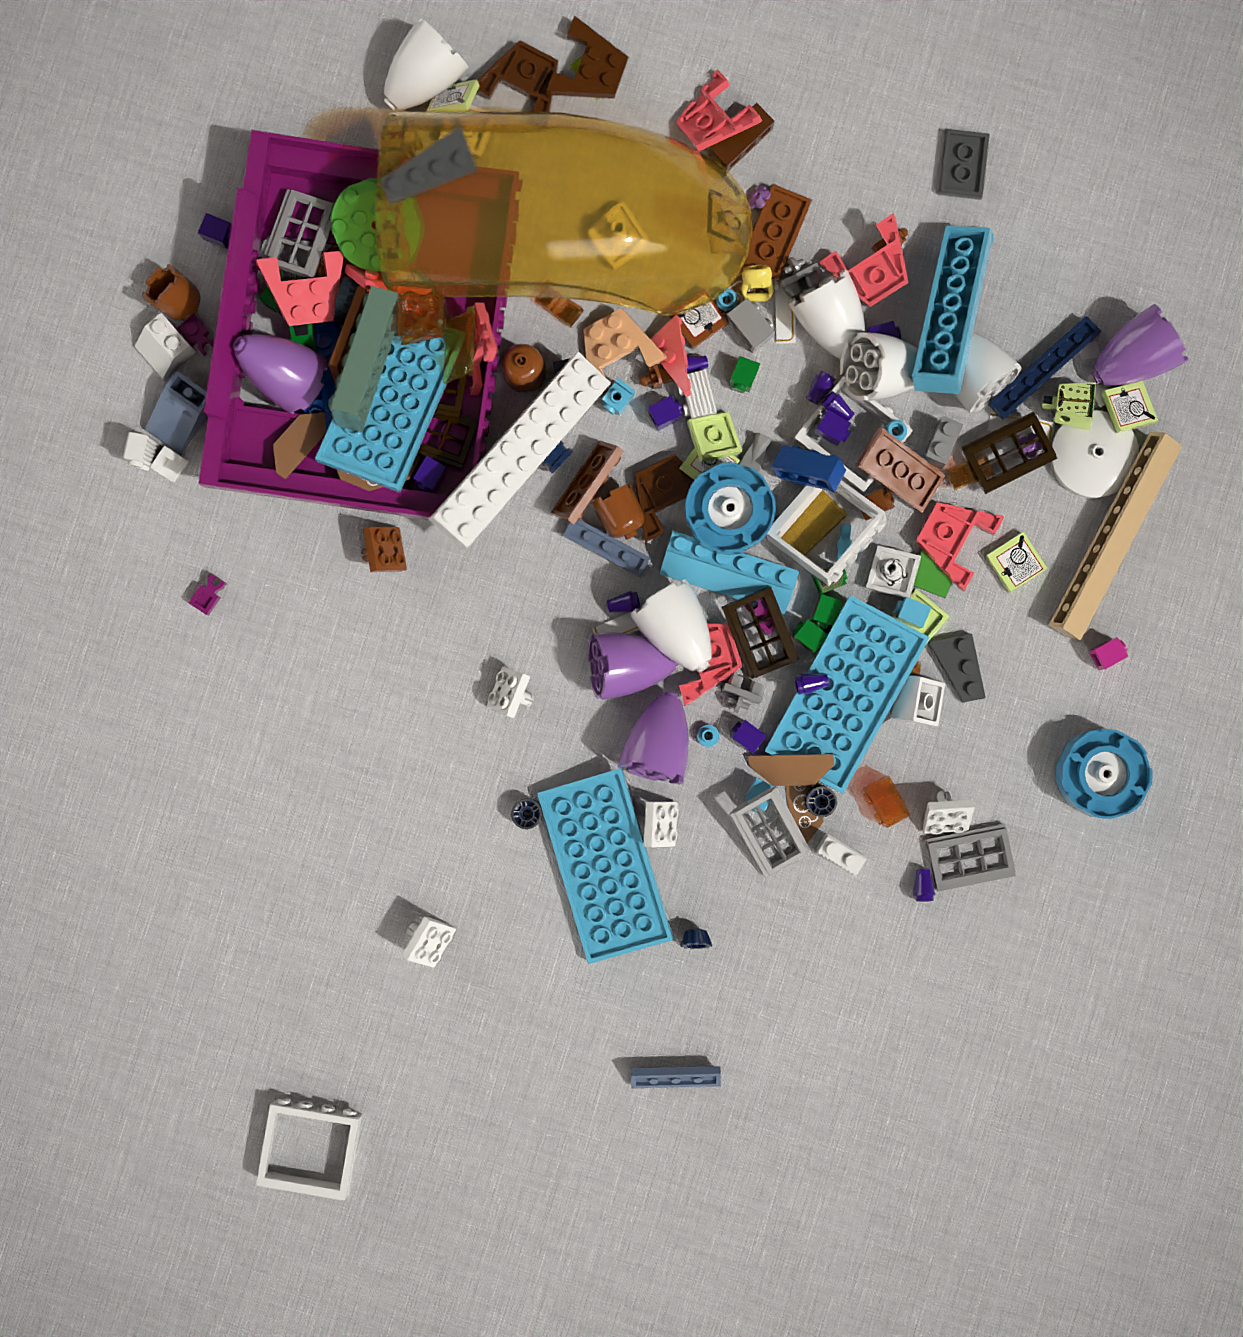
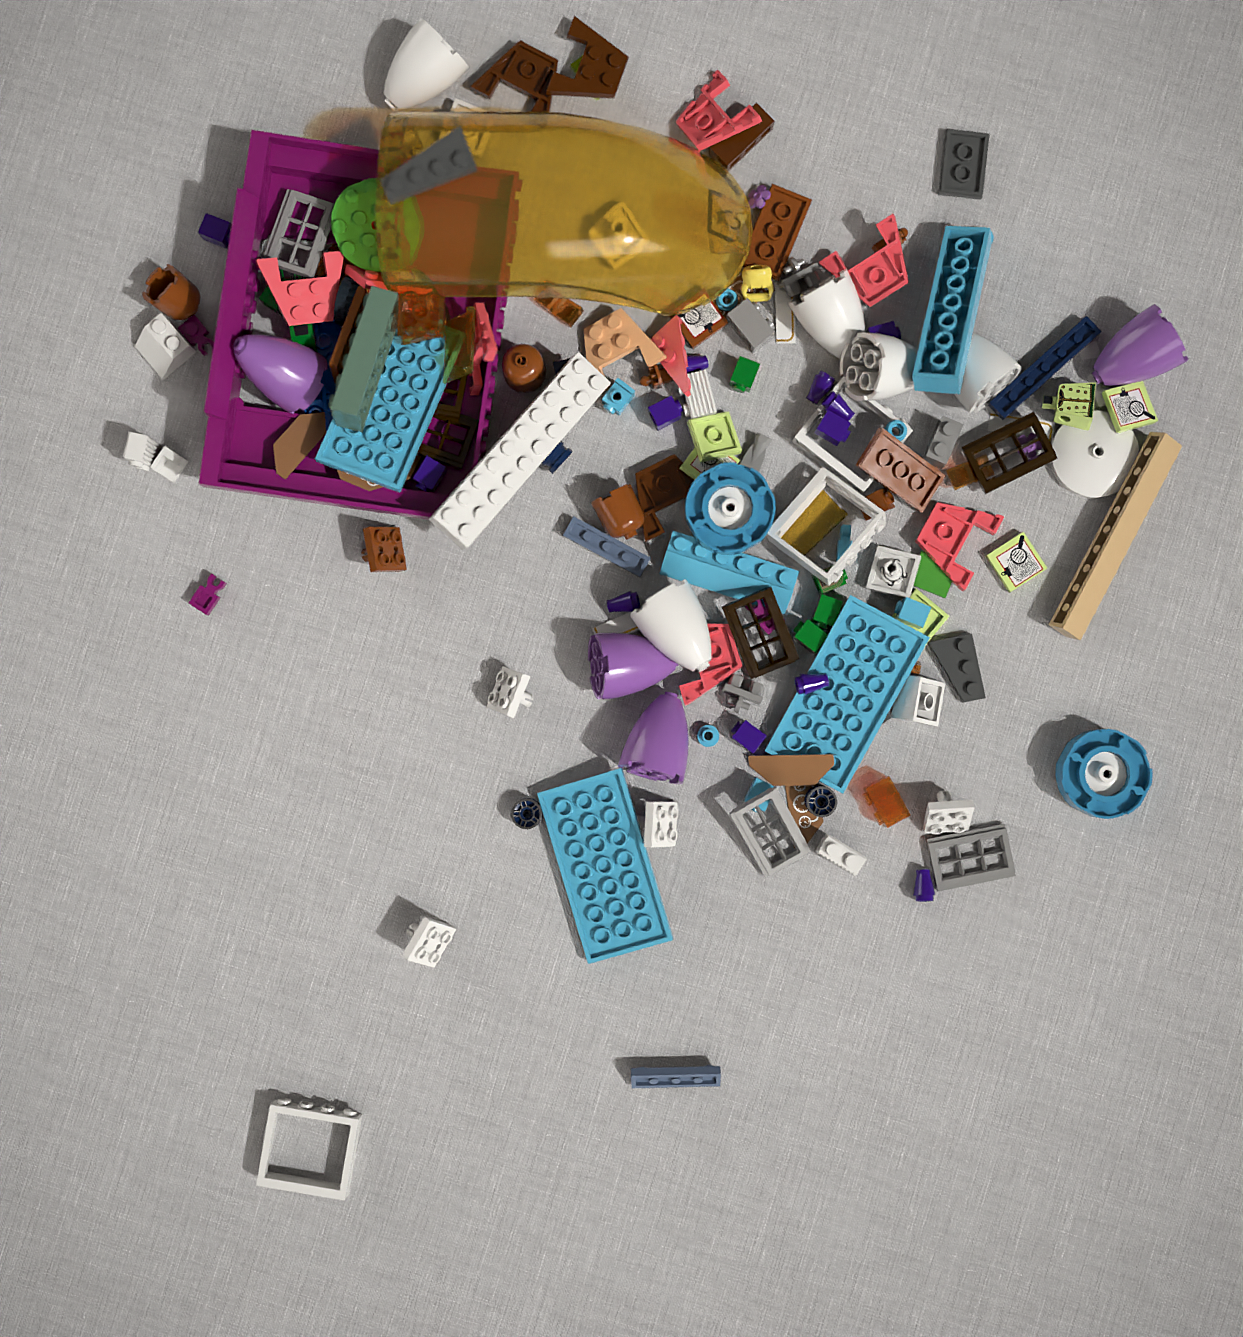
sand blue slope [145,371,208,454] -> none
tile [426,79,479,118] -> none
dark orange plate [551,441,624,524] -> none
dark blue piece [680,929,712,949] -> none
blue brick [771,445,846,492] -> none
dark pink brick [1088,637,1129,670] -> none

